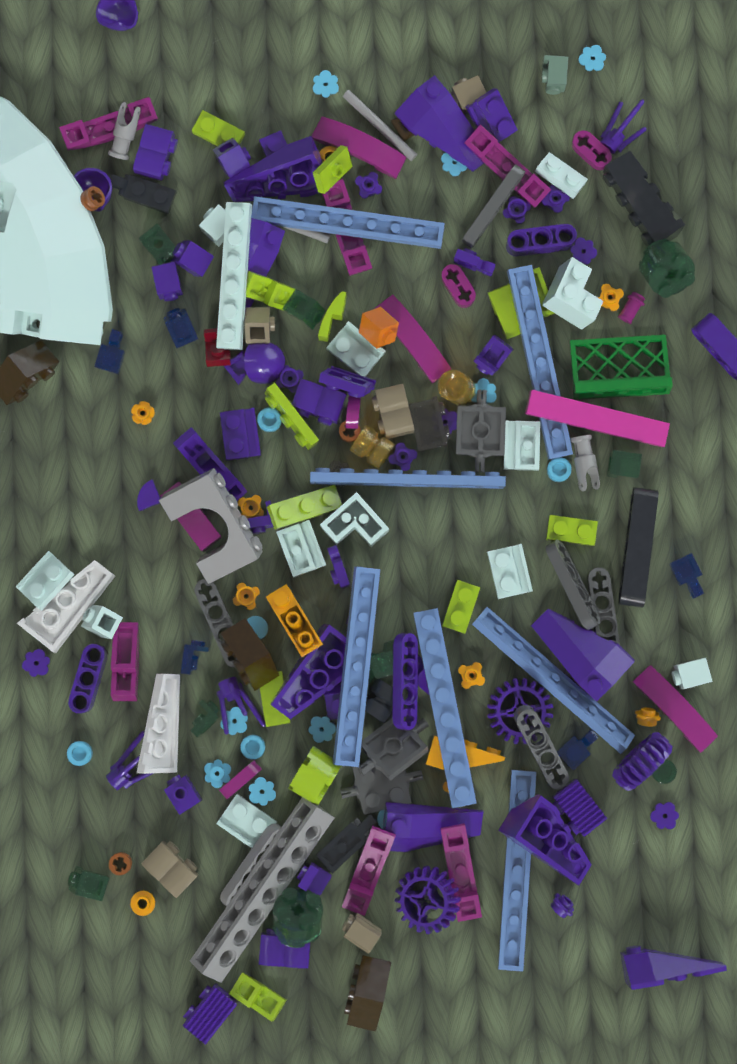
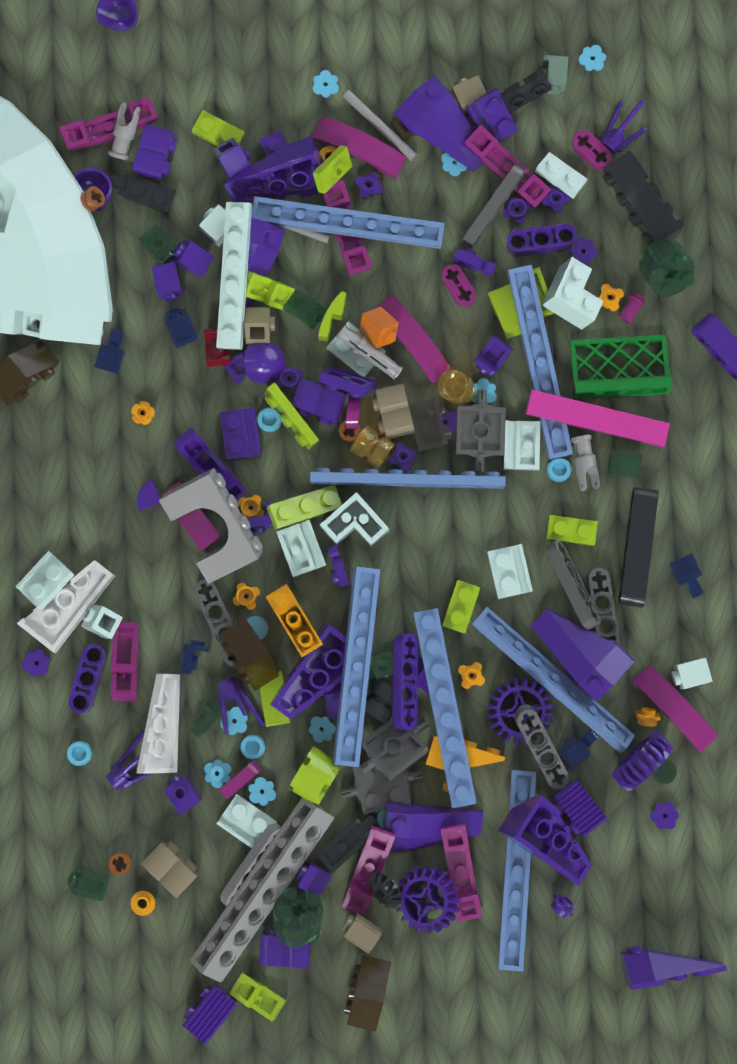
none -> light grey pin [336,325,403,380]
none -> black gear [368,872,402,909]
none -> black hinge [500,70,552,113]

